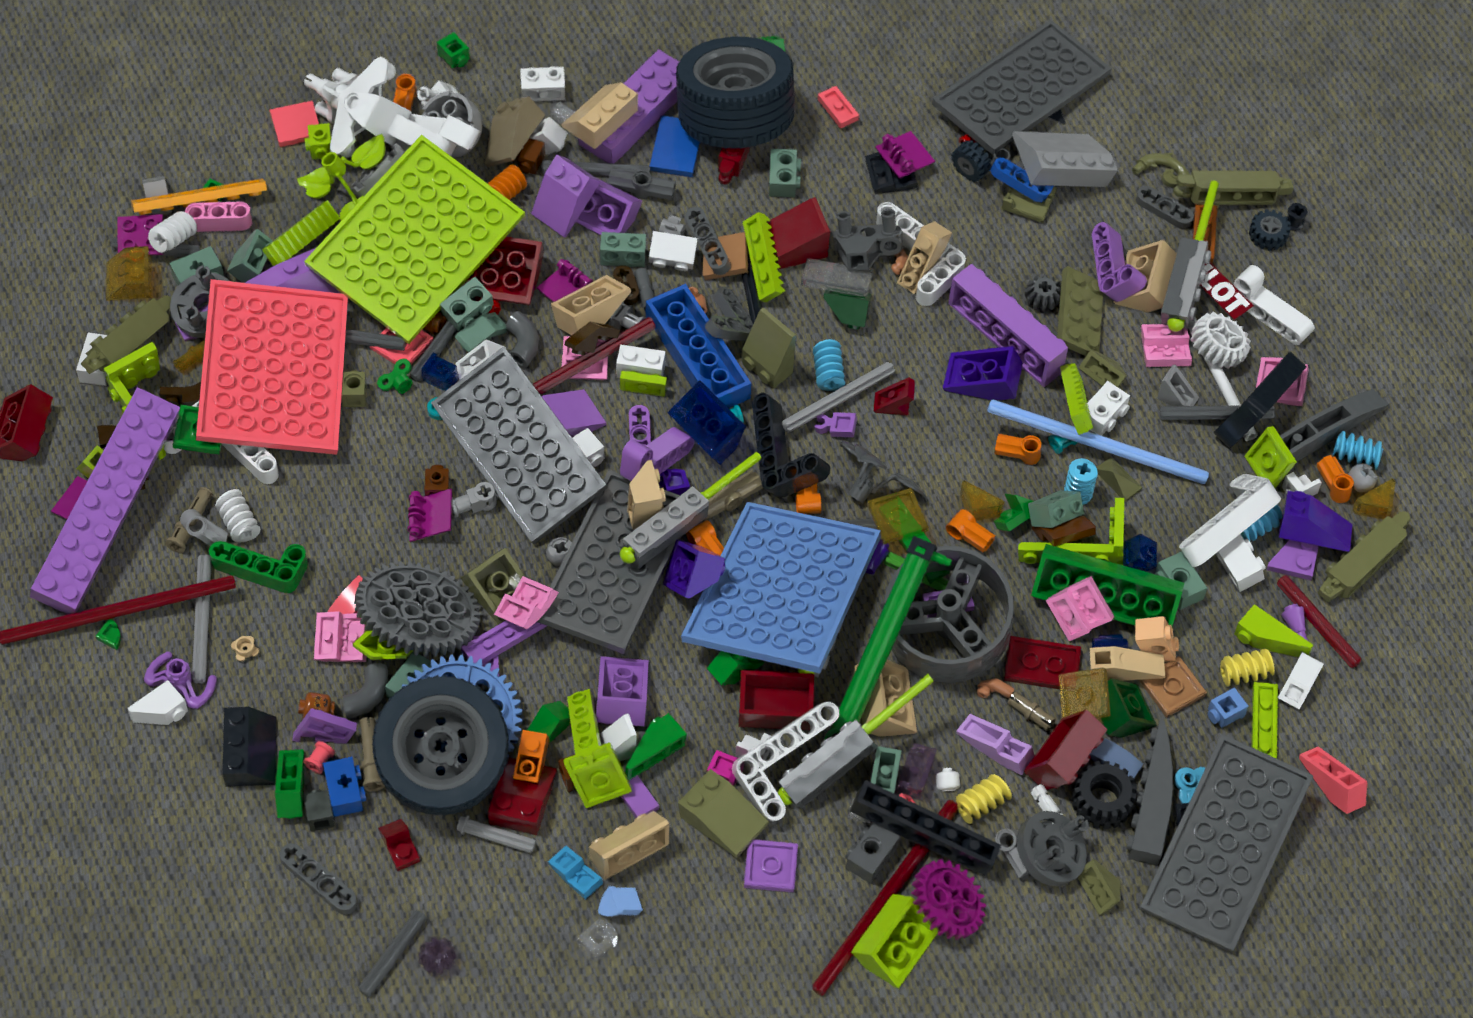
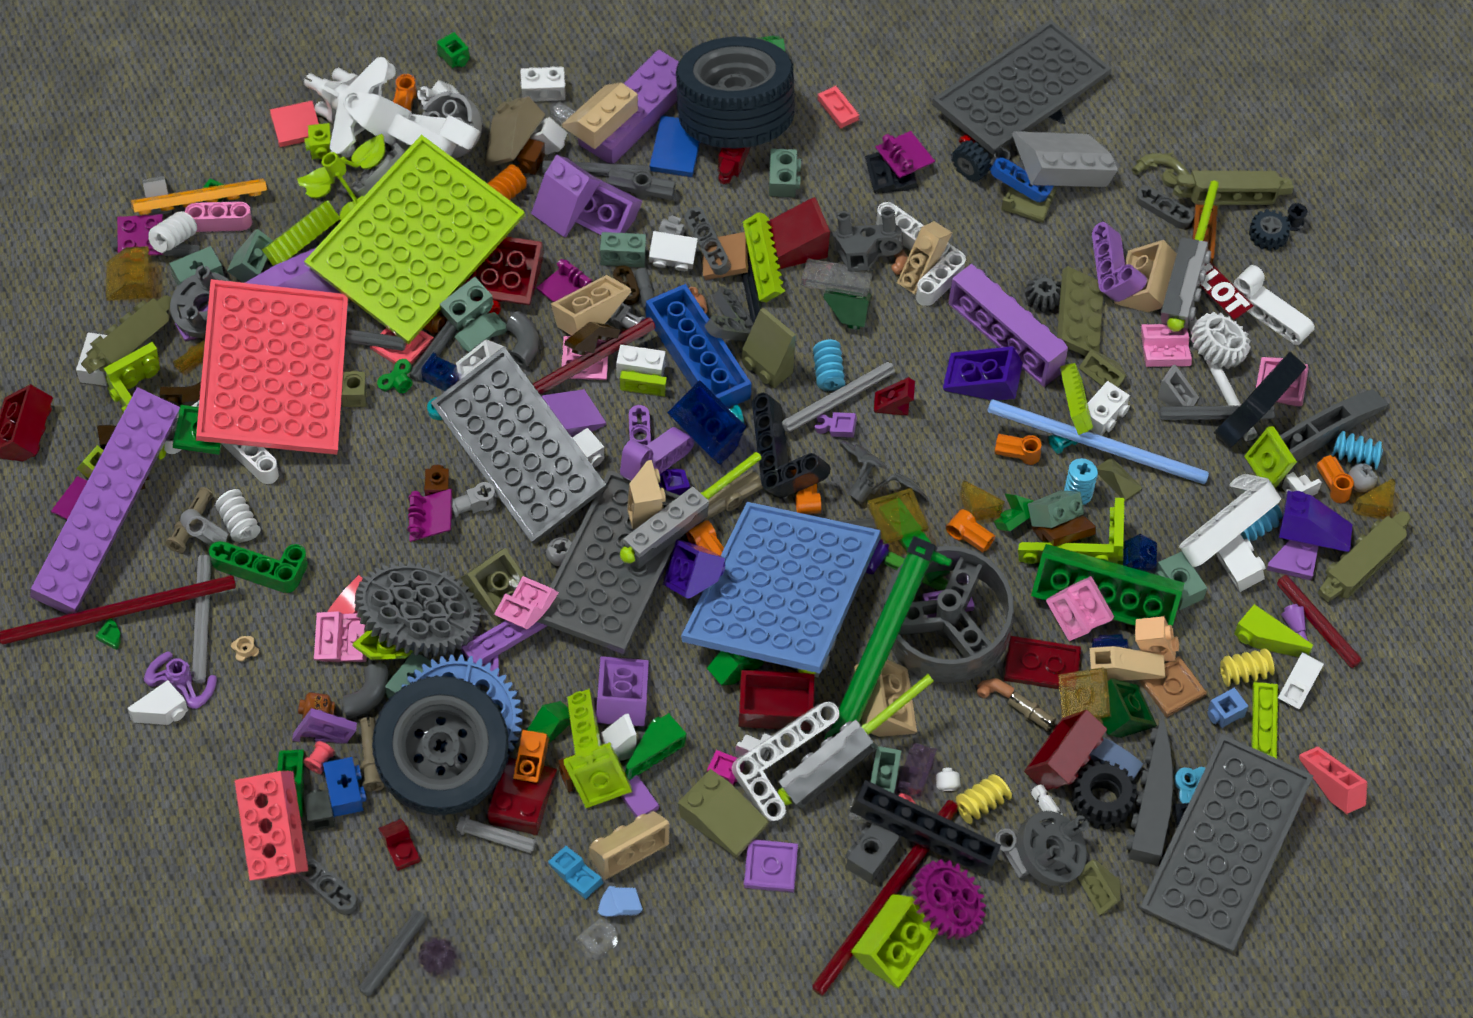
black slope [222,707,277,787] -> none
lavender slope [956,714,1034,775] -> none
none -> coral brick [234,771,308,881]

